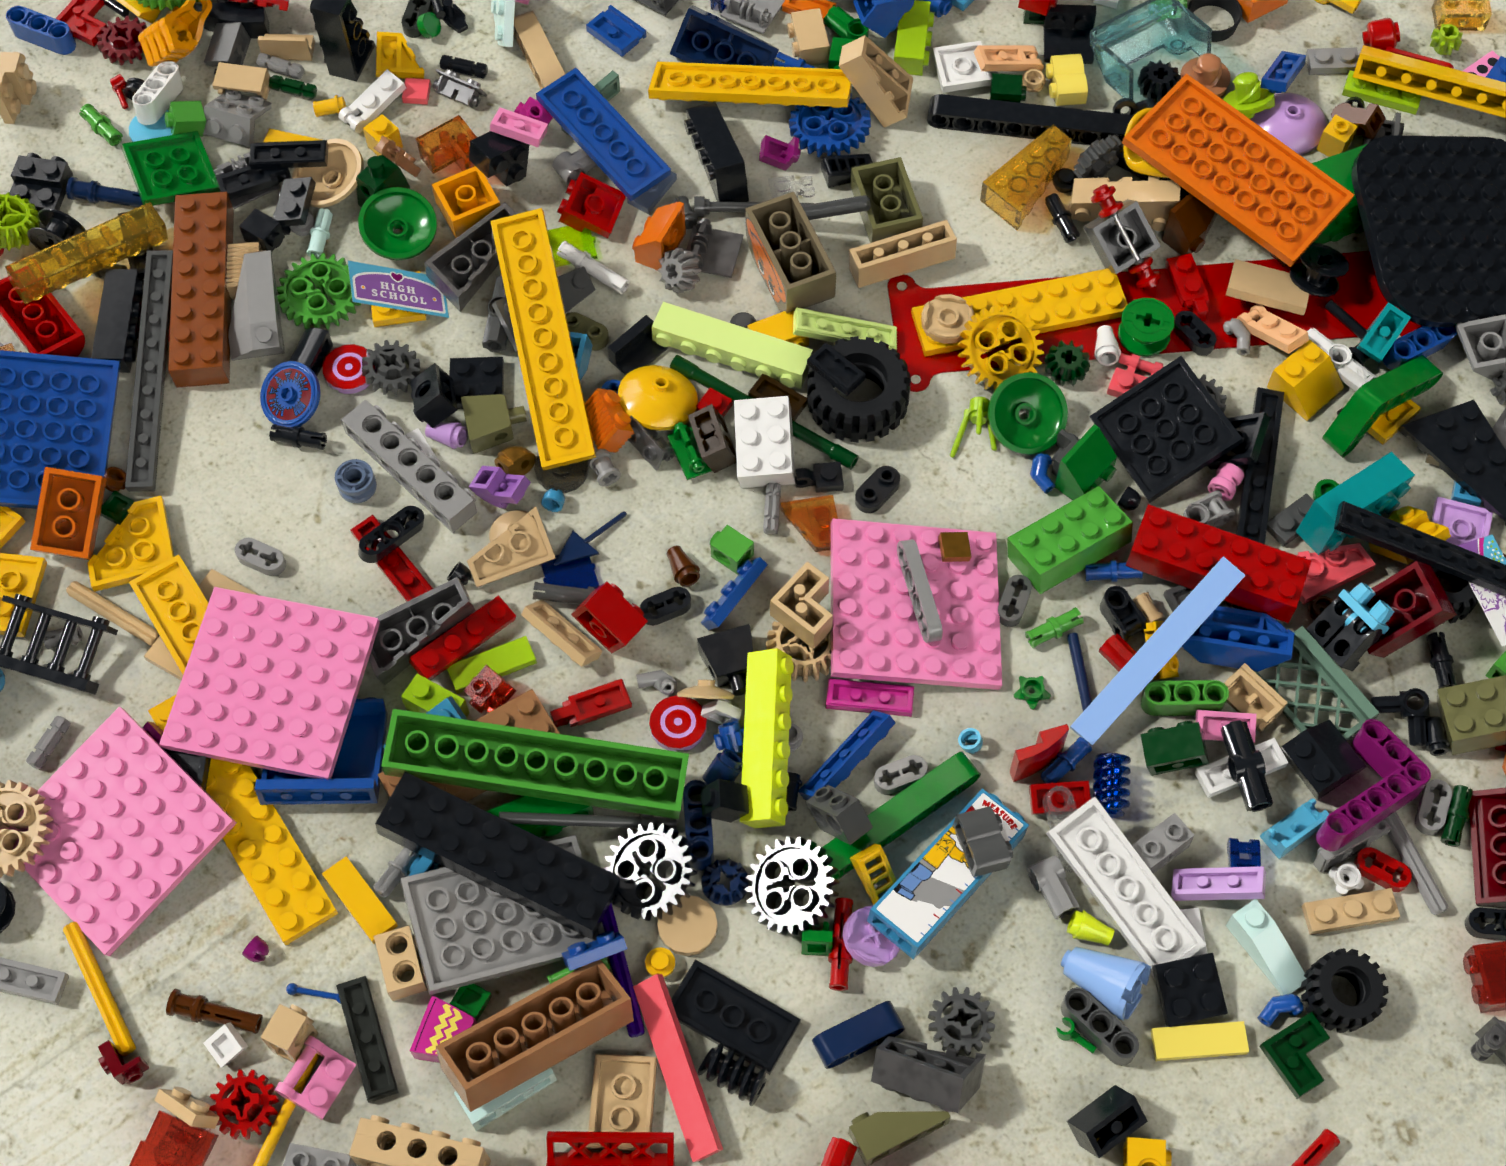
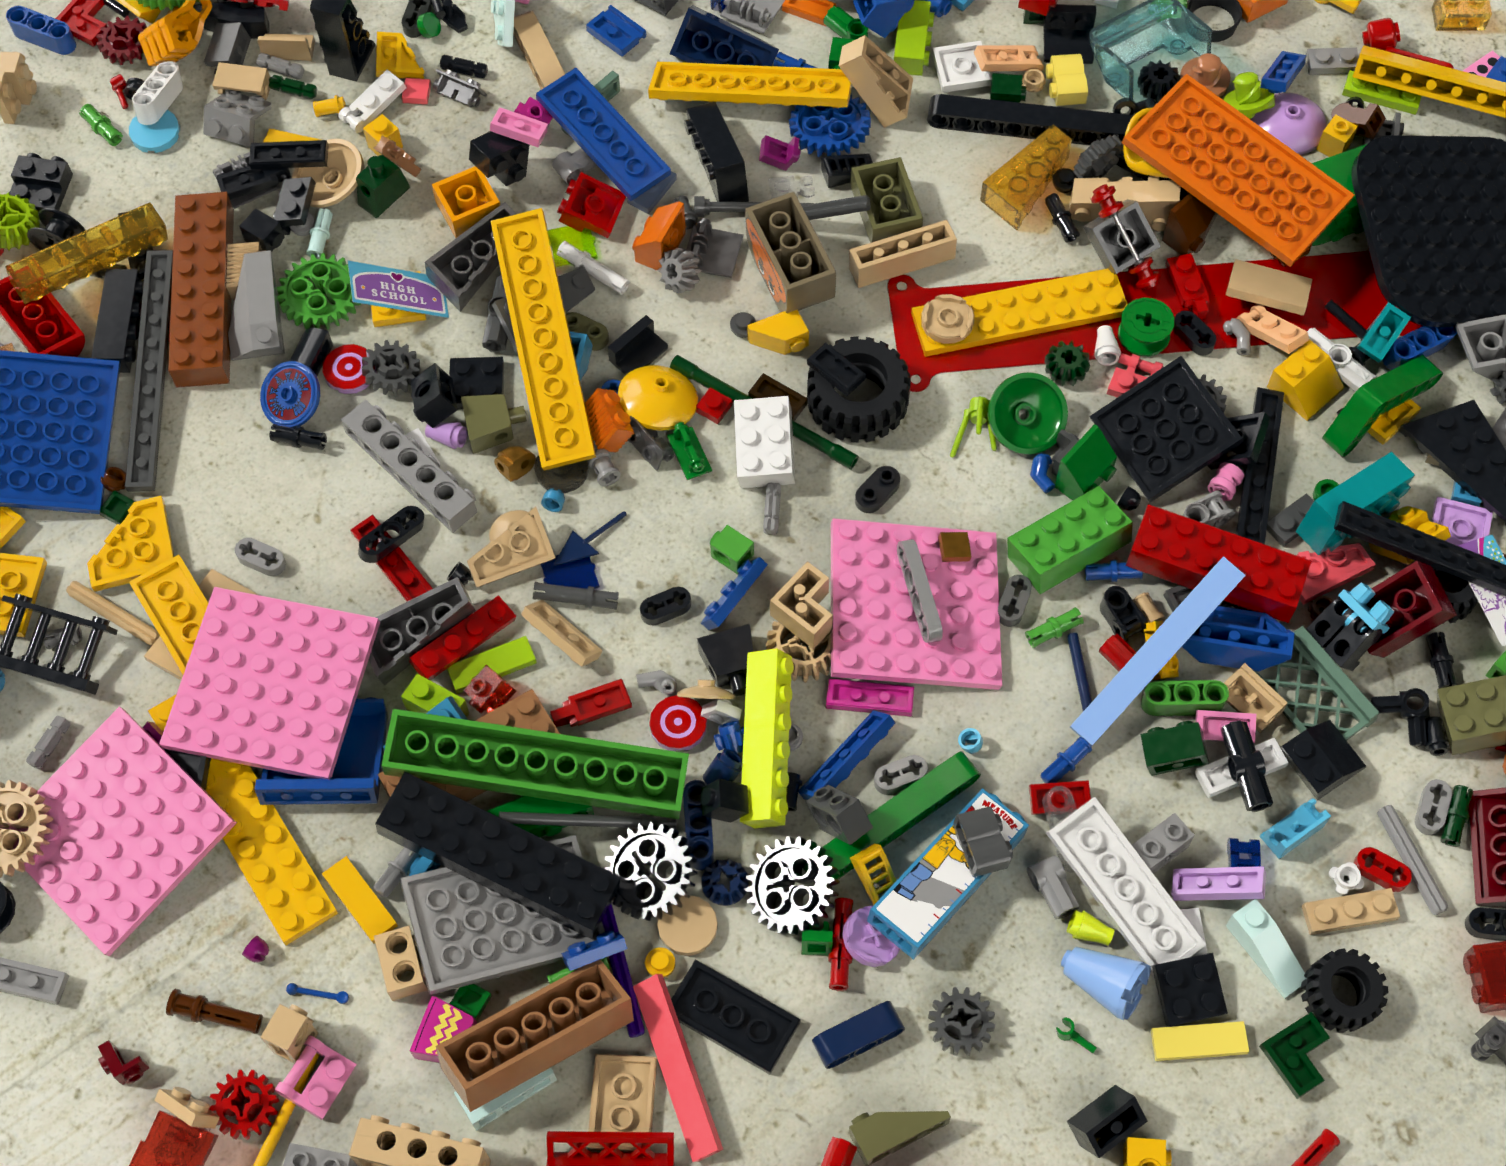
orange brick [30,467,107,560] -> none
yellow axle [63,921,136,1056] -> none
dark blue pin [66,177,146,209] -> none
green plate [122,131,220,207] -> none
bright green brick [165,101,206,137] -> none
white plate [203,1022,248,1068] -> none
sand blue wheel [335,459,377,503] -> none
pearl dark grey tile [336,976,399,1103] -> none
green dish [358,187,437,260] -> none
clear orange brick [416,115,477,174] -> none
medium lavender brick [469,466,531,509] -> none
red brick [571,581,648,654] -> none
yellowish green brick [652,302,813,389] -> none
reddish brown cone [666,545,700,587] -> none
dark brown brick [688,404,737,473] -> none
black piece [697,1042,767,1106] -> none
clear orange wing [781,495,838,552] -> none
tan brick [787,8,830,65] -> none
yellowish green tile [793,307,897,350] -> none
black plate [795,462,844,493] -> none
flat silver wedge [871,1036,986,1113] -> none
yellow gear [957,305,1044,391] -> none
red slope [1010,724,1069,782] -> none
green plate [1014,676,1051,710] -> none
dark grey beam [1061,987,1139,1066] -> none
clear blue piece [1092,752,1131,818] -> none
blue arm [1257,994,1304,1027] -> none
black piece [1290,243,1349,297] -> none
light grey hinge [1314,819,1391,873] -> none
magenta beam [1316,719,1431,851] -> none
lime gear [1430,24,1463,55] -> none

